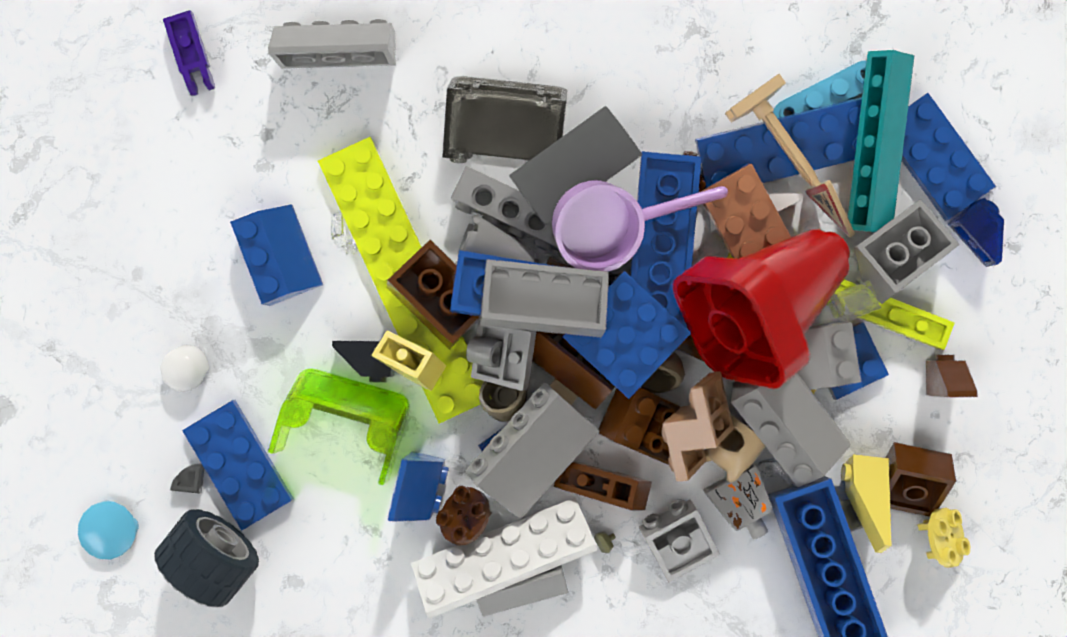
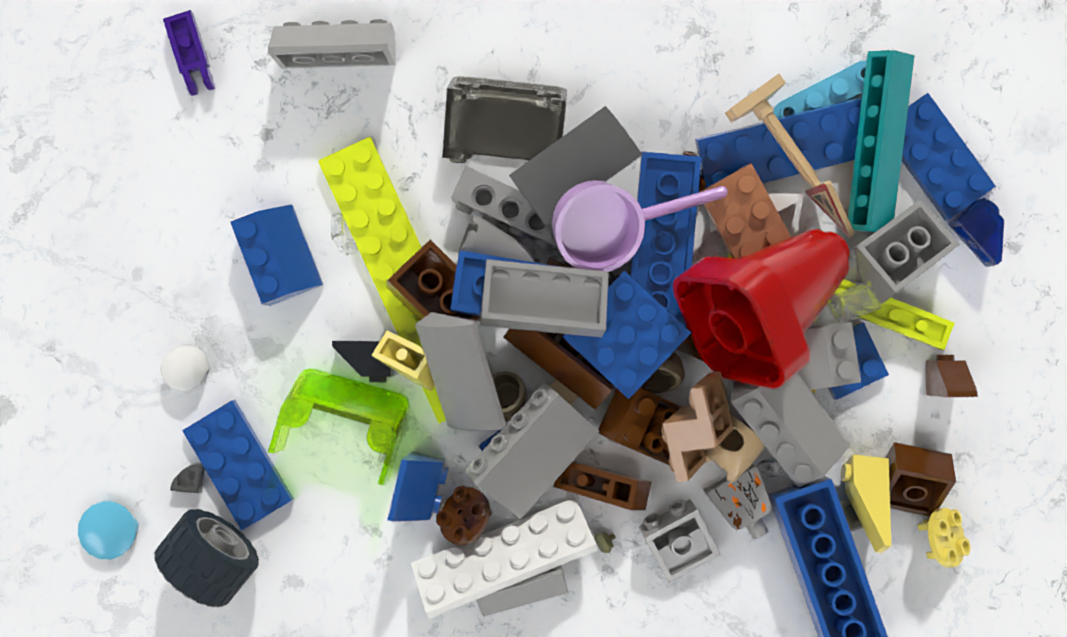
light grey plate [466,320,536,391] -> none
none -> light grey slope [415,312,506,430]

